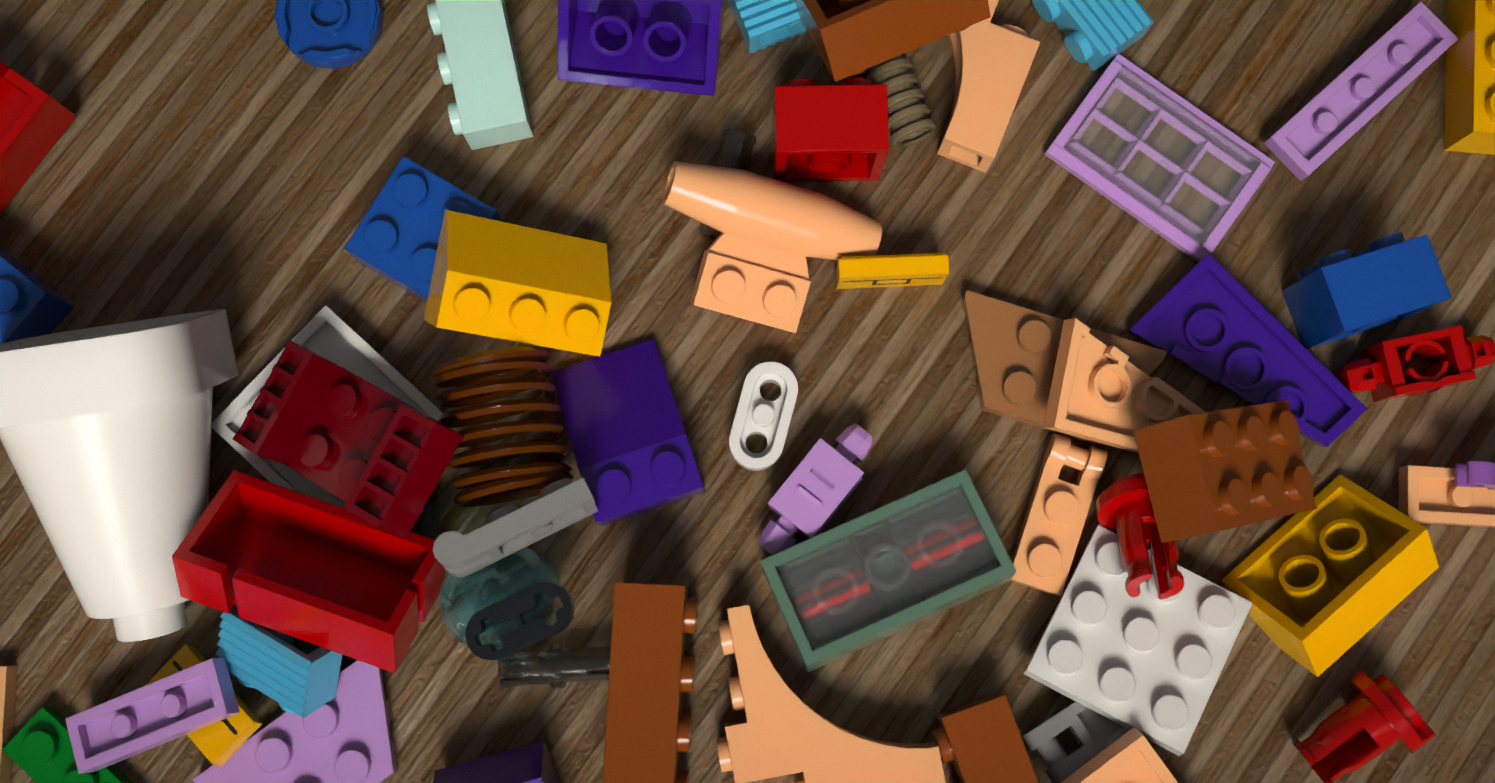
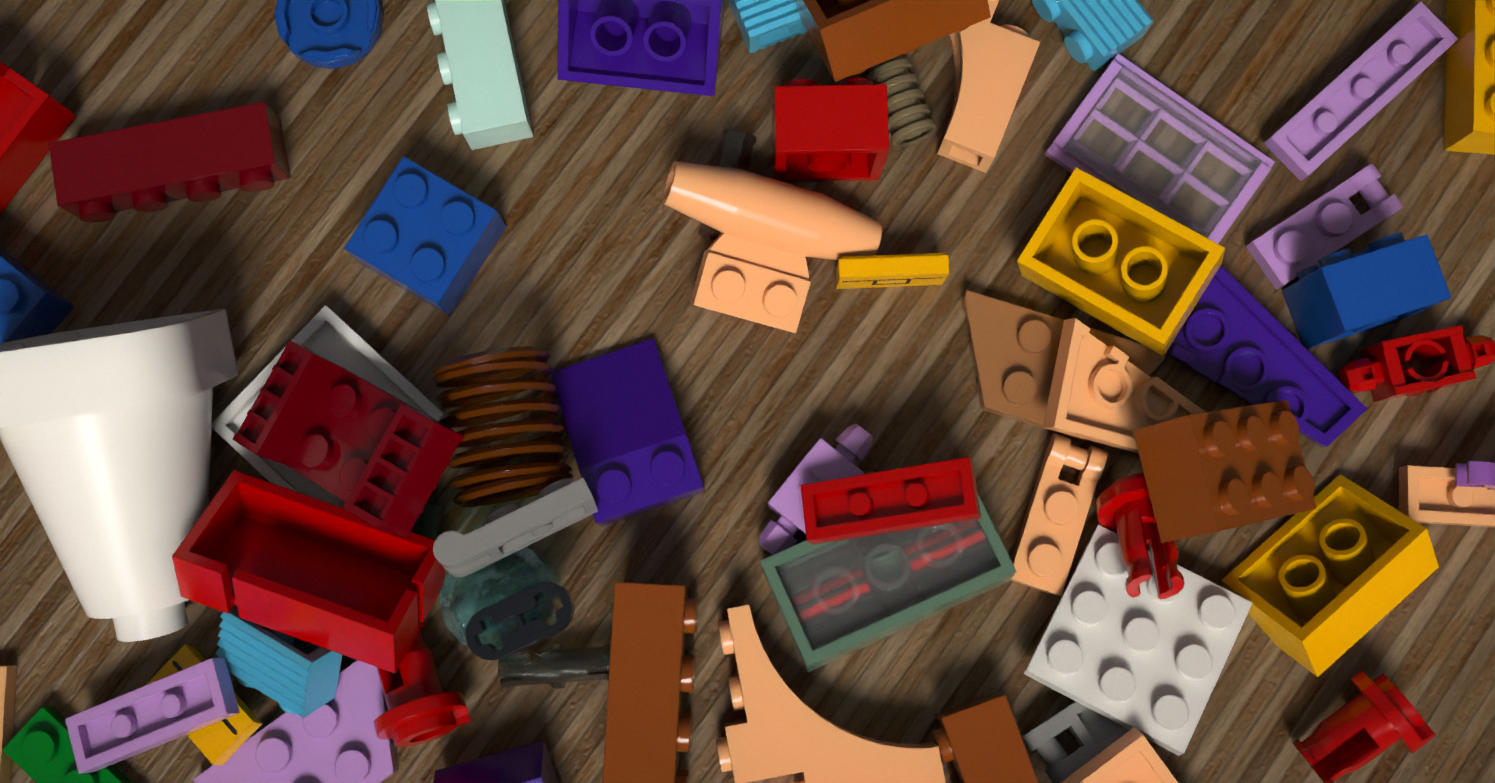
yellow slope [423,210,612,357] -> none
white plate [729,362,798,471] -> none
none -> dark red brick [48,102,290,223]
none -> red piece [373,621,471,748]
none -> red hinge [801,457,981,545]
none -> yellow brick [1017,167,1225,356]
none -> lavender plate [1245,163,1404,290]

